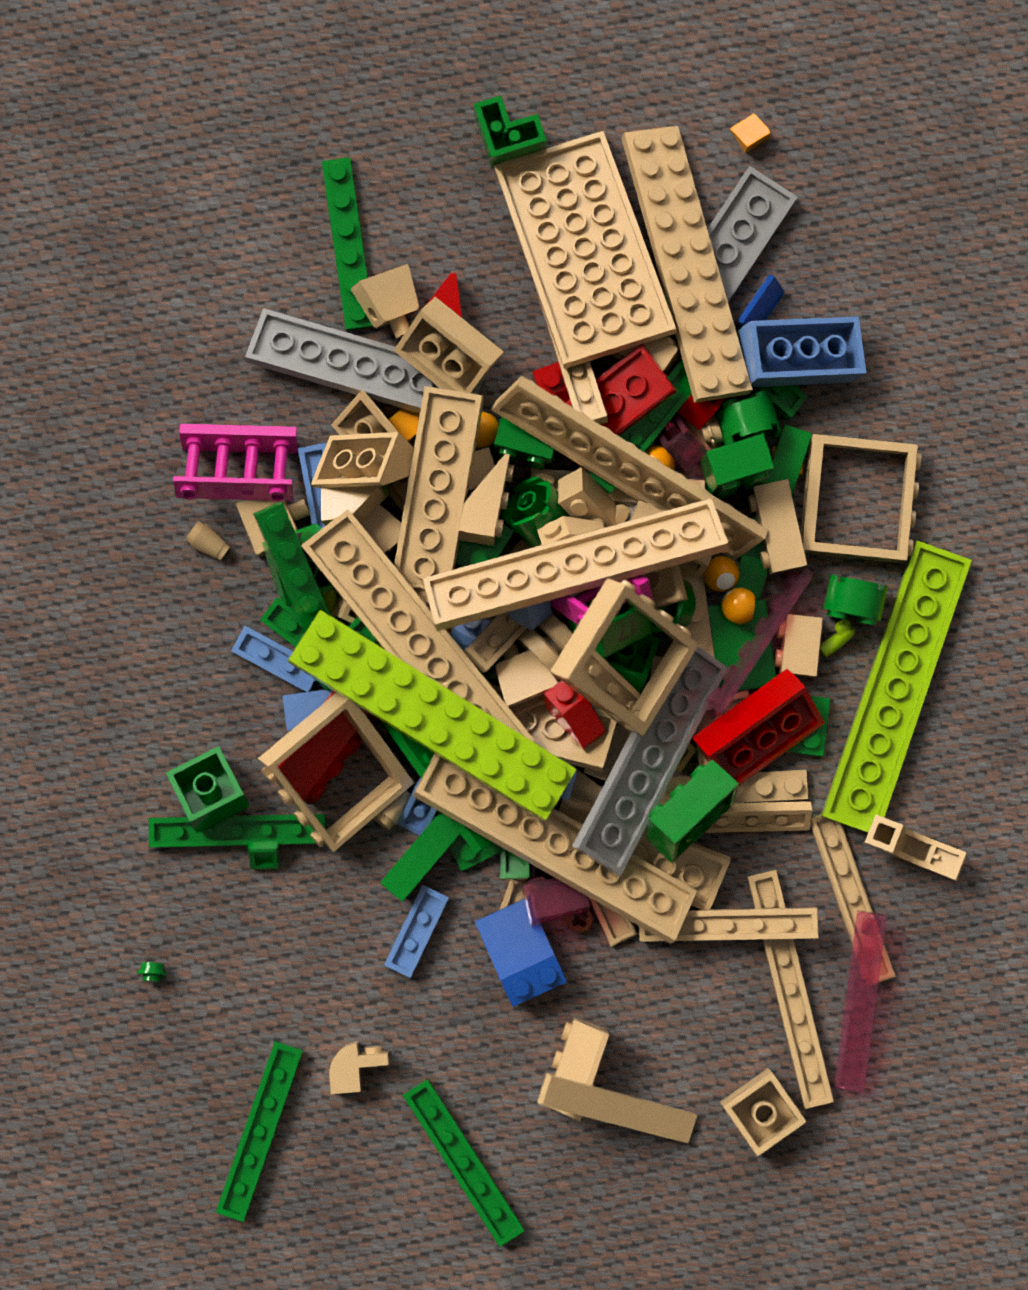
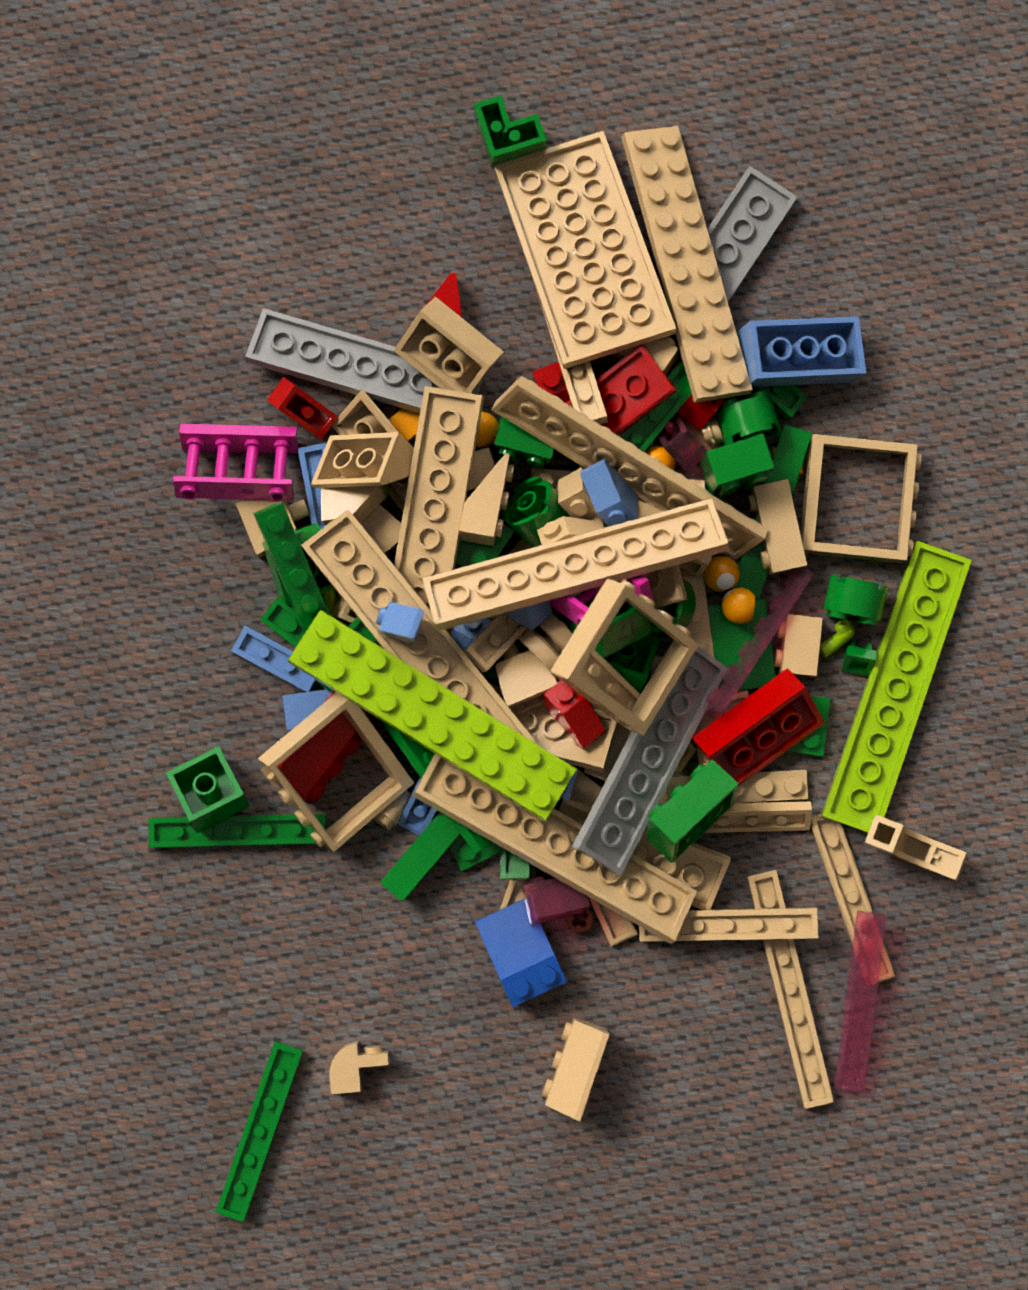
green plate [137,962,167,983] -> none
tan cone [185,521,230,560] -> none
green tile [248,841,280,869] -> none
green plate [322,157,375,332] -> none
tan torso [351,264,419,339] -> none
medium blue plate [384,885,449,978] -> none
green plate [402,1078,525,1247] -> none
tan tile [537,1073,697,1144] -> none
tan brick [720,1068,806,1157] -> none
light orange slope [730,114,771,153] -> none
blue slope [736,274,784,329] -> none
none -> red slope [267,377,338,440]
none -> medium blue slope [375,602,424,645]
none -> medium blue slope [580,459,638,527]
none -> green tile [841,640,877,676]

